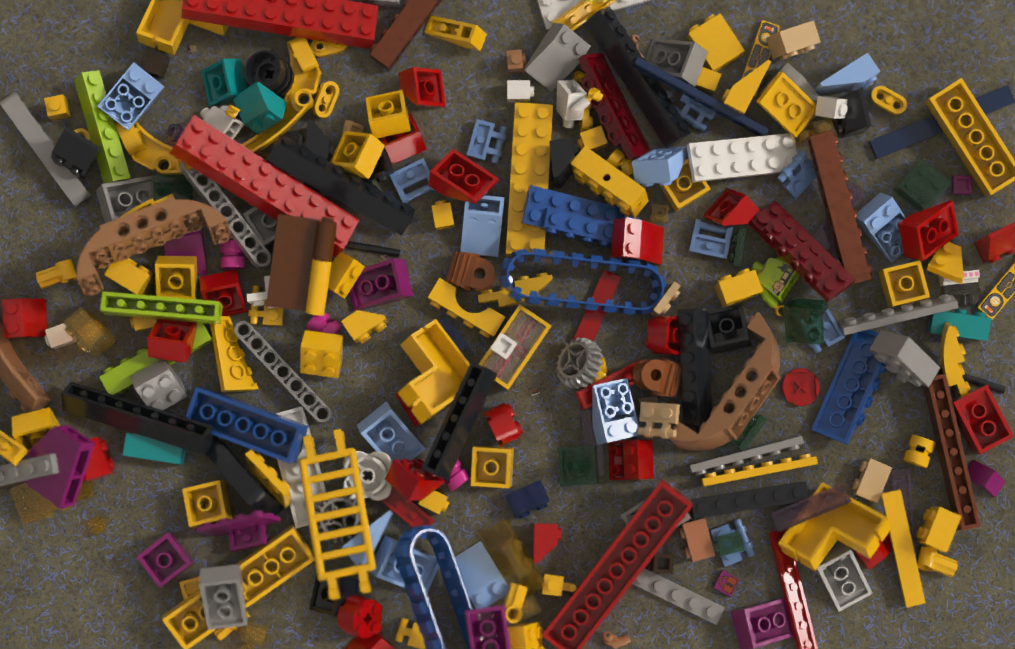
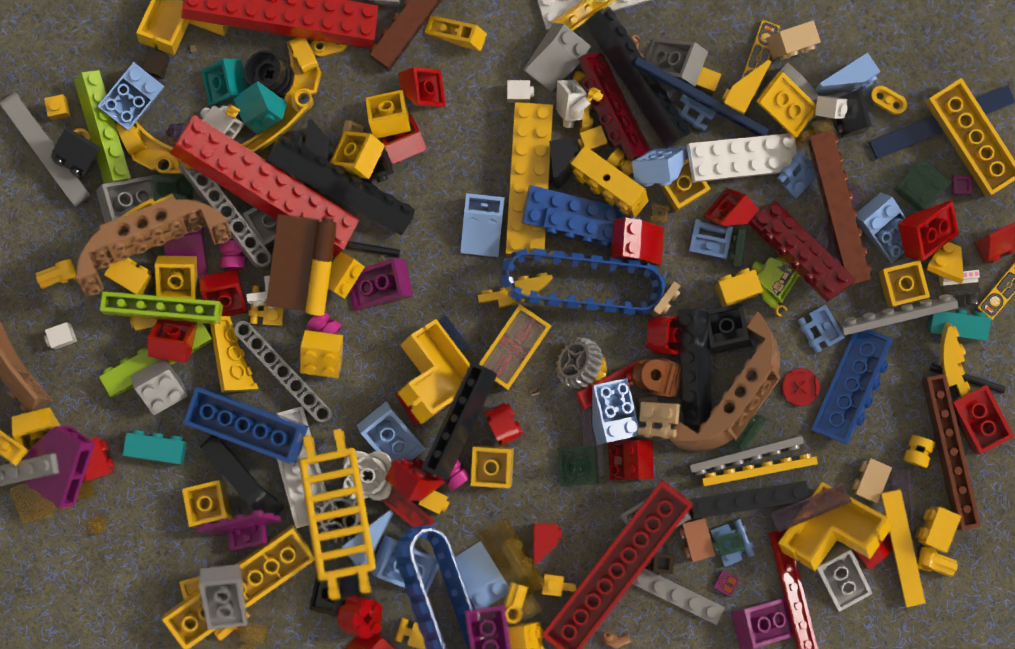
red slope [2,298,48,340] -> none
black brick [61,382,213,455] -> none
clear yellow brick [63,307,118,356] -> none
magenta brick [137,532,195,588] -> none
yellow plate [245,450,291,509] -> none
yellow plate [312,81,339,118] -> none
yellow slope [341,310,388,344] -> none
medium blue plate [389,158,436,204] -> none
red slope [428,149,499,204] -> none
yellow arch [428,278,506,339] -> none
yellow brick [432,200,455,230] -> none
dark orange piece [446,252,495,292] -> none
medium blue plate [467,119,508,165] -> none
white tile [490,333,517,360] -> none
clear blue brick [505,480,550,519] -> none
medium nougat brick [506,49,526,74] -> none
red tile [574,270,621,341] -> none
yellow brick [687,13,745,72] -> none
clear green bracket [784,298,828,345] -> none
light grey brick [869,330,940,387] -> none
magenta slope [968,460,1005,498] -> none

